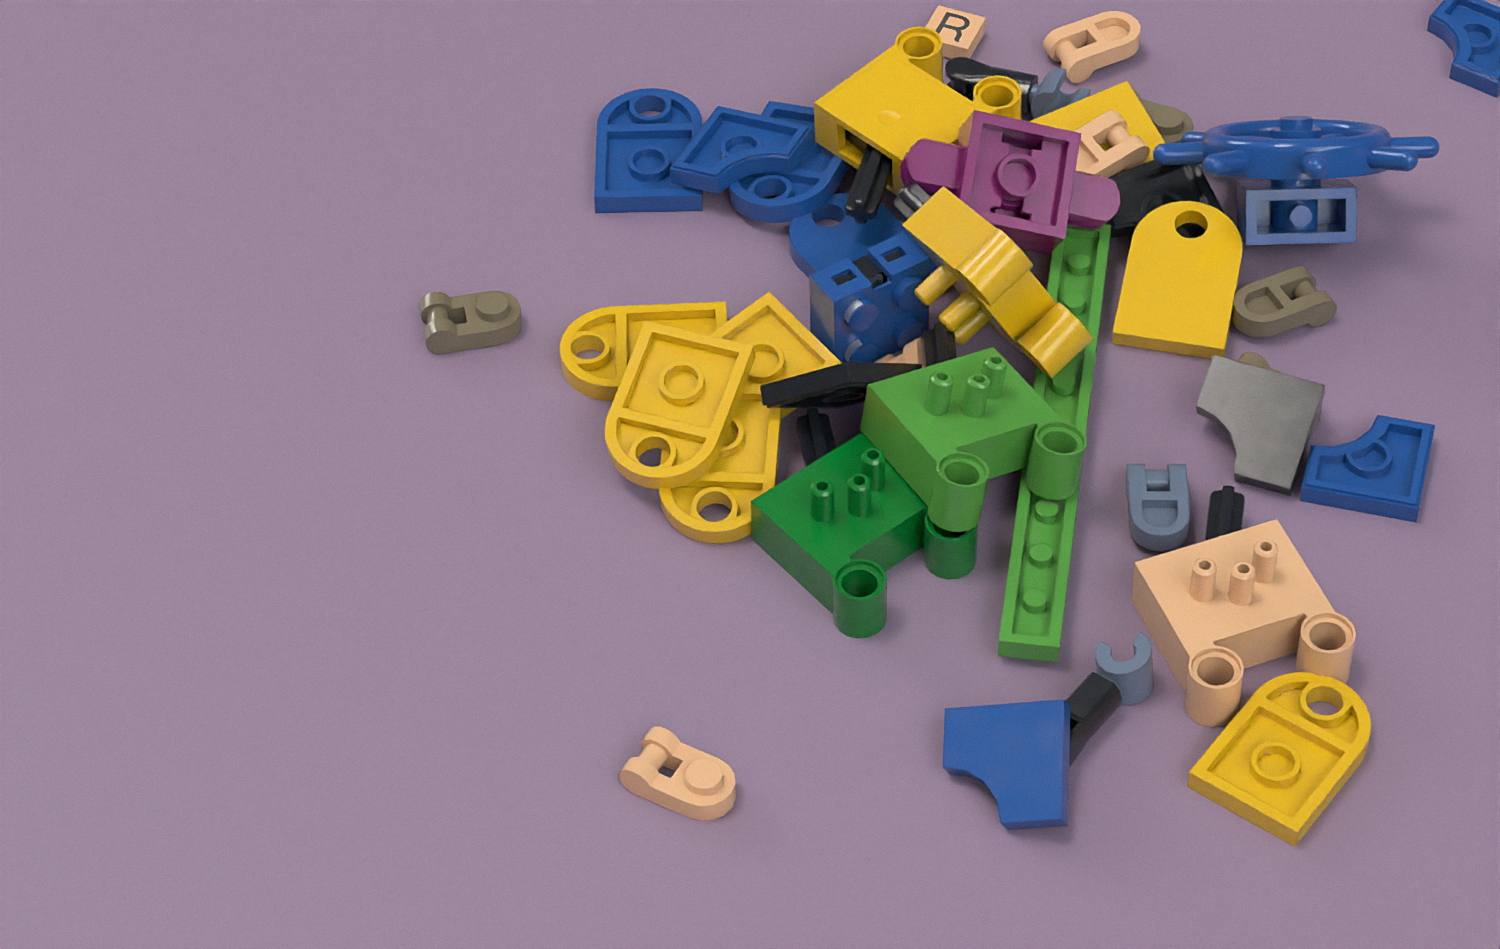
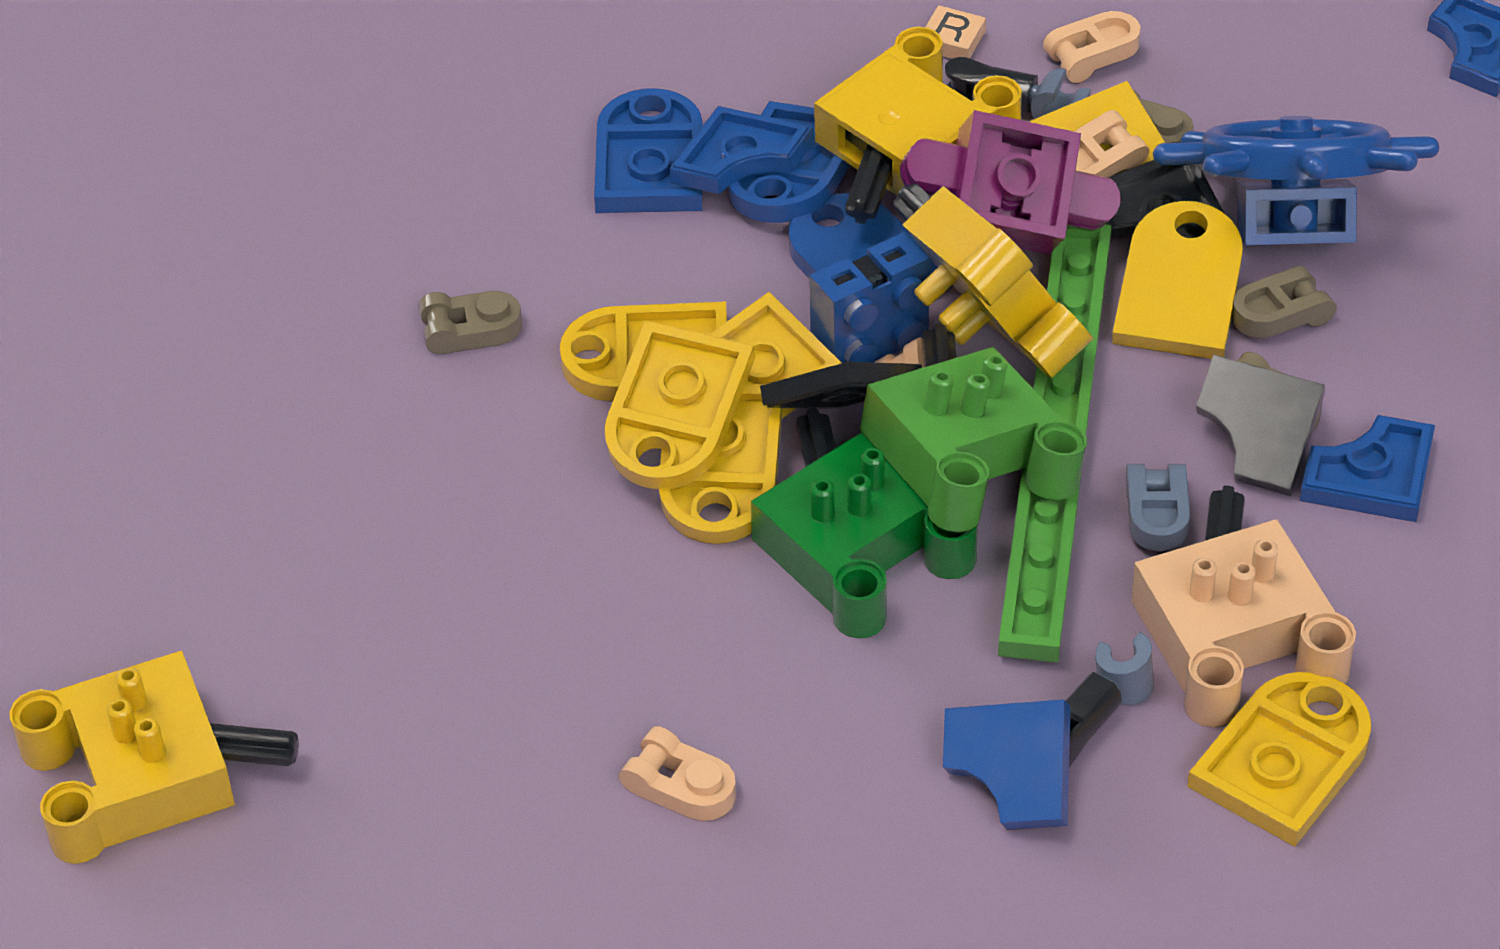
none -> yellow piece [9,650,299,864]

